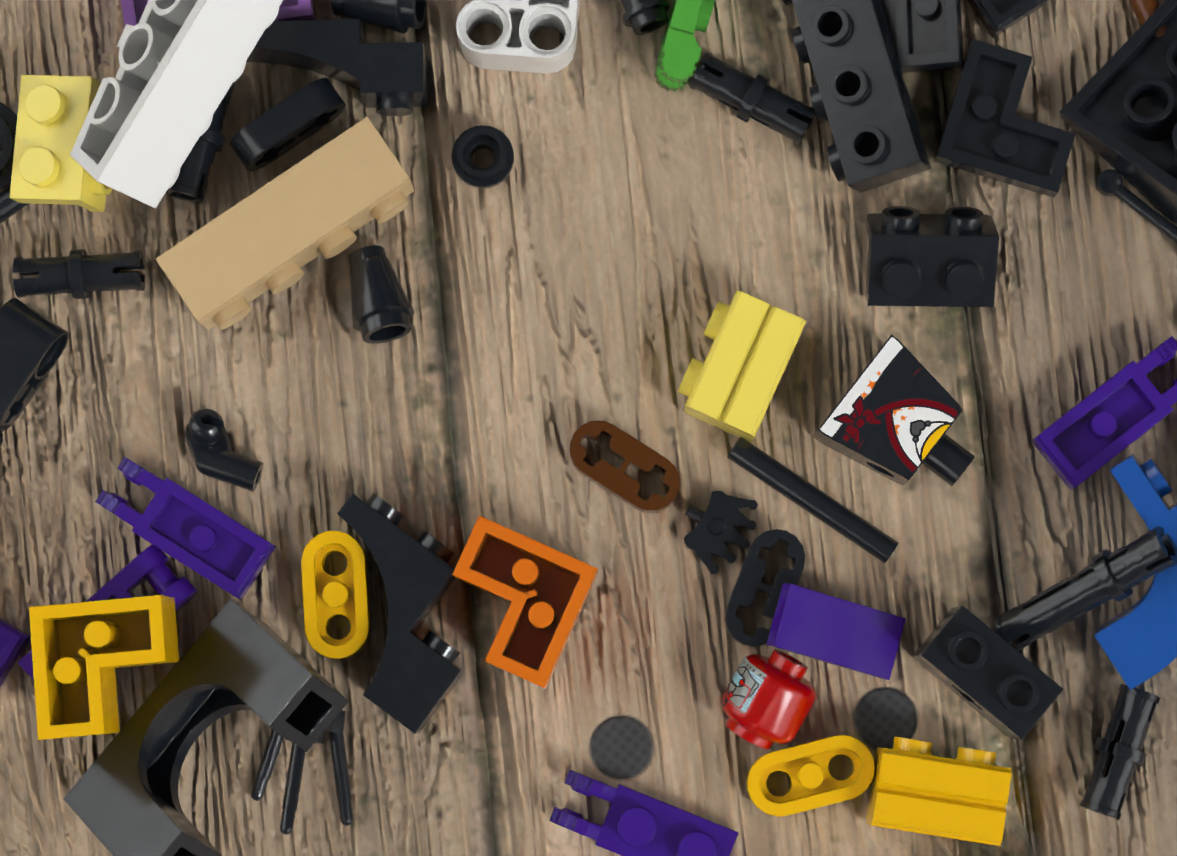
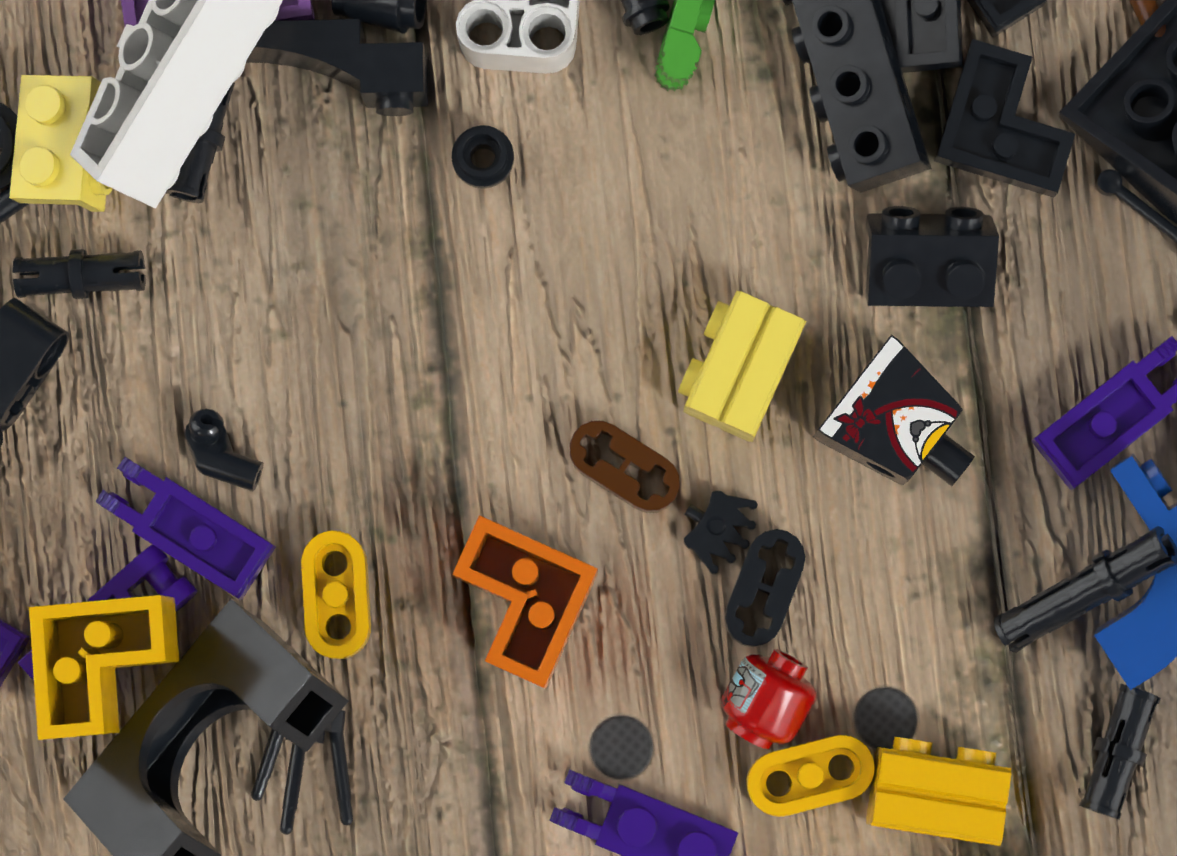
tan brick [155,117,415,331] -> none
black beam [230,78,346,171] -> none
black arch [337,493,465,734] -> none
black cone [348,245,414,344] -> none
black pin [689,51,816,145] -> none
black bar [727,437,899,564] -> none
dark purple tile [766,583,906,680] -> none
black brick [912,605,1064,740] -> none

